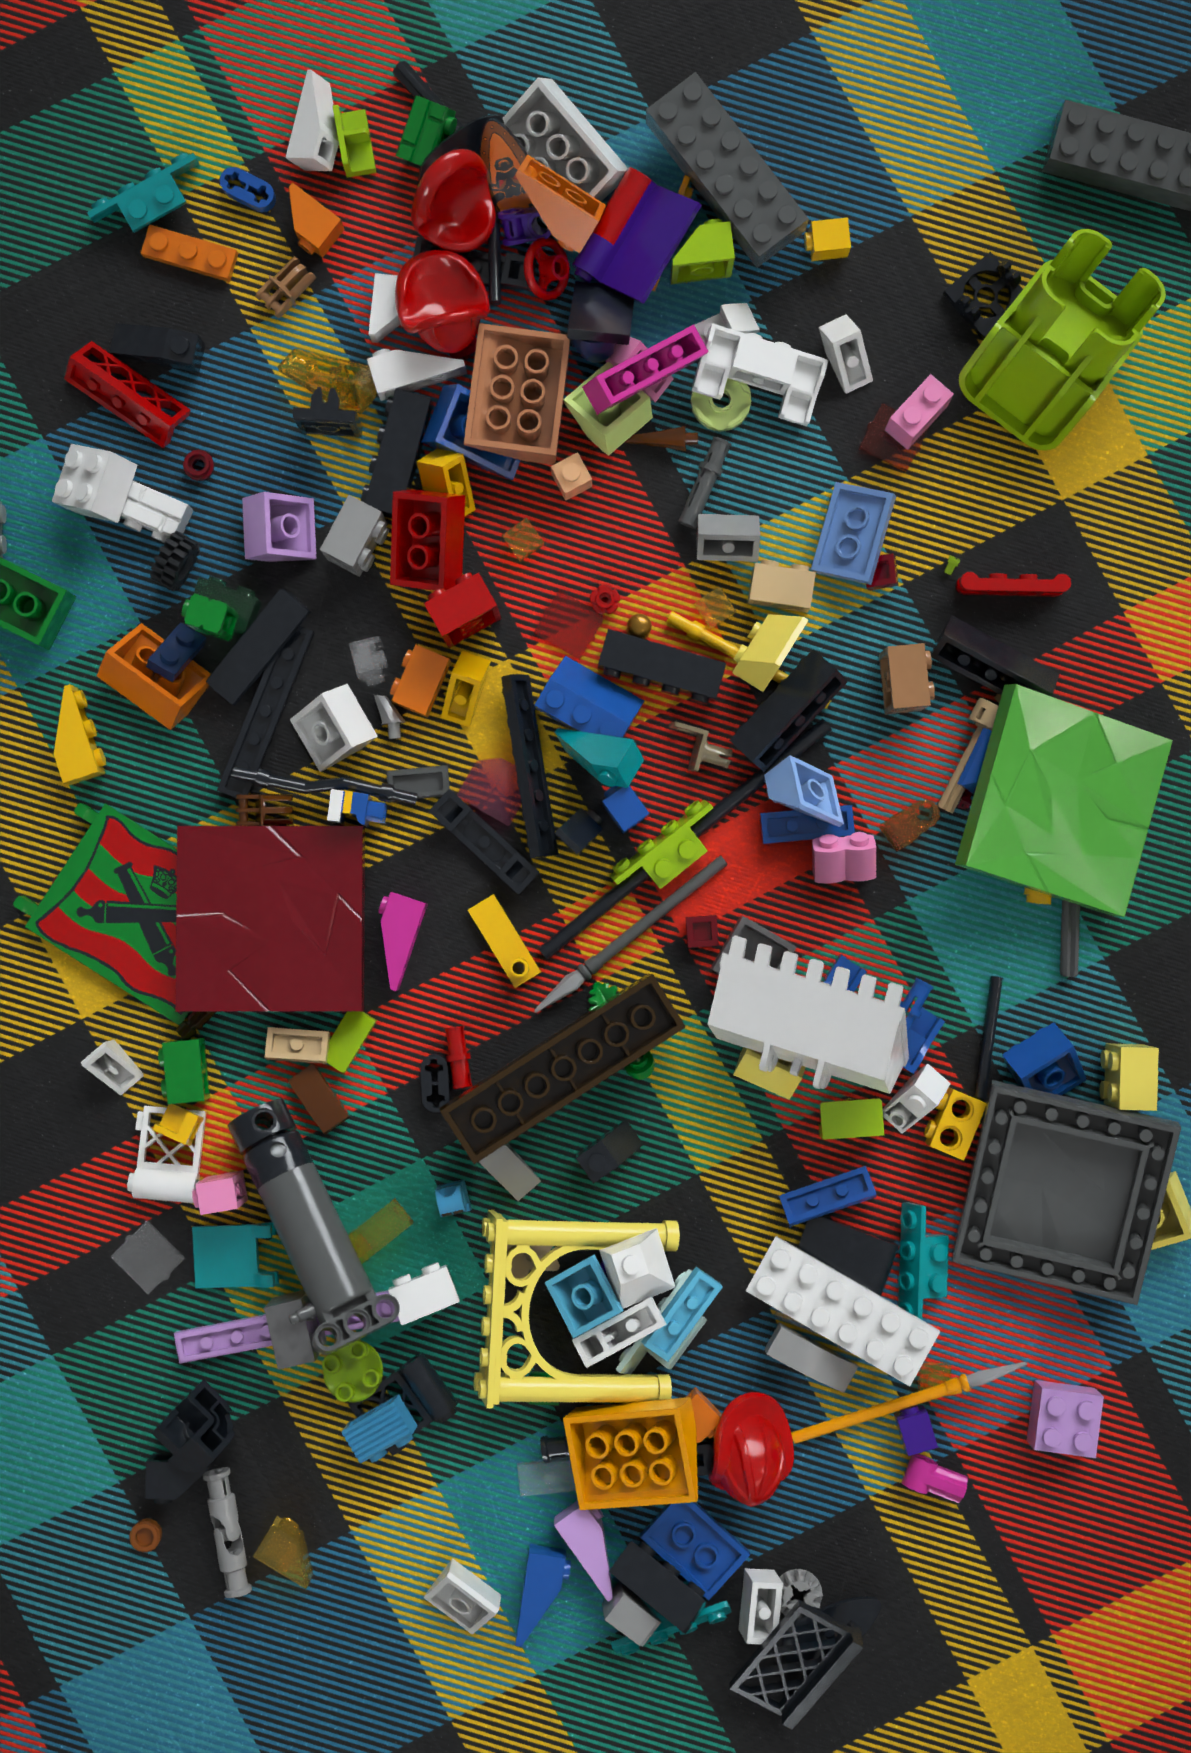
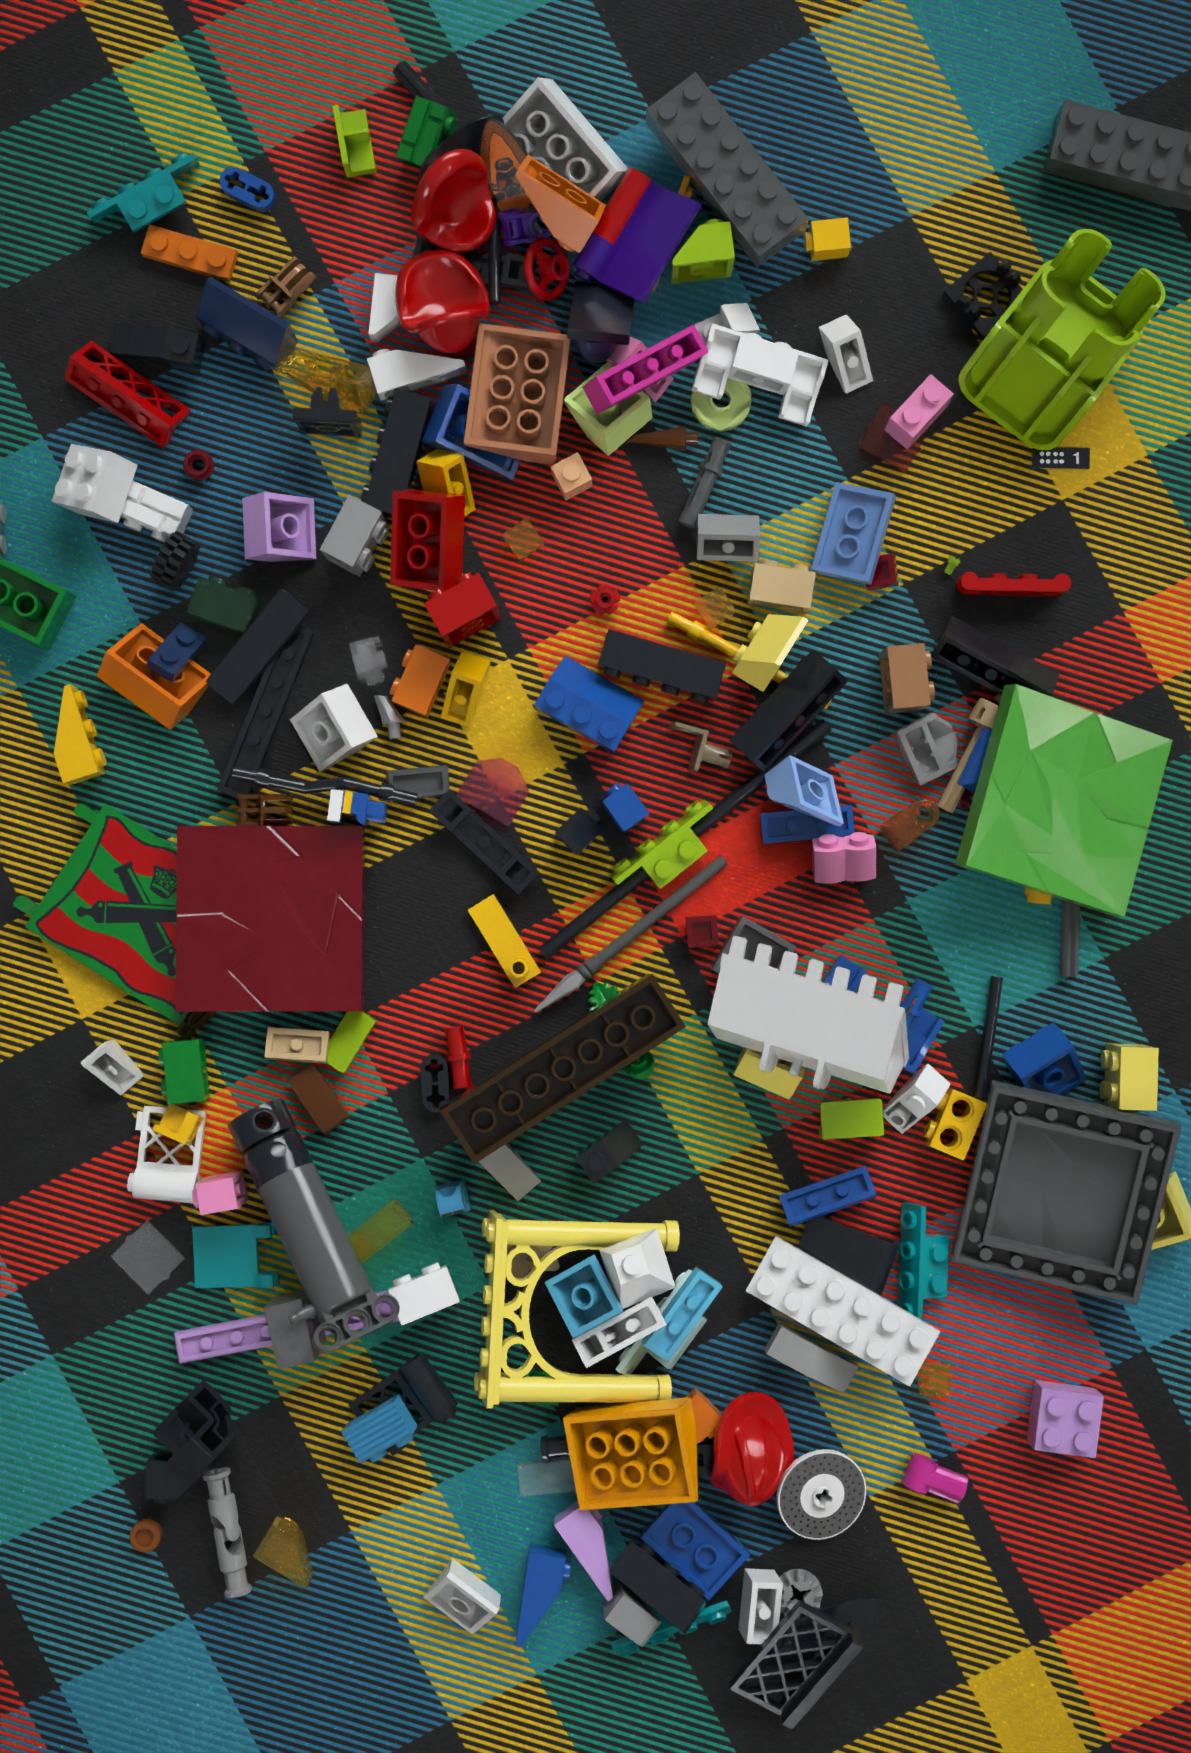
green brick [181,593,239,641] -> none
white slope [285,69,339,171] -> none
orange slope [289,182,345,258] -> none
lime dish [322,1340,383,1403] -> none
dark pink slope [378,892,428,991] -> none
black plate [501,674,559,859] -> none
clear red piece [534,590,605,660] -> none
teal slope [555,728,644,788] -> none
pearl gold piece [626,614,652,639] -> none
light orange piece [791,1362,1027,1444] -> none
dark purple brick [893,1404,938,1456] -> none
none -> dark blue slope [196,276,298,372]
none -> piece [776,1449,866,1540]
none -> light grey slope [895,712,958,786]
none -> black sticker [1032,447,1090,469]

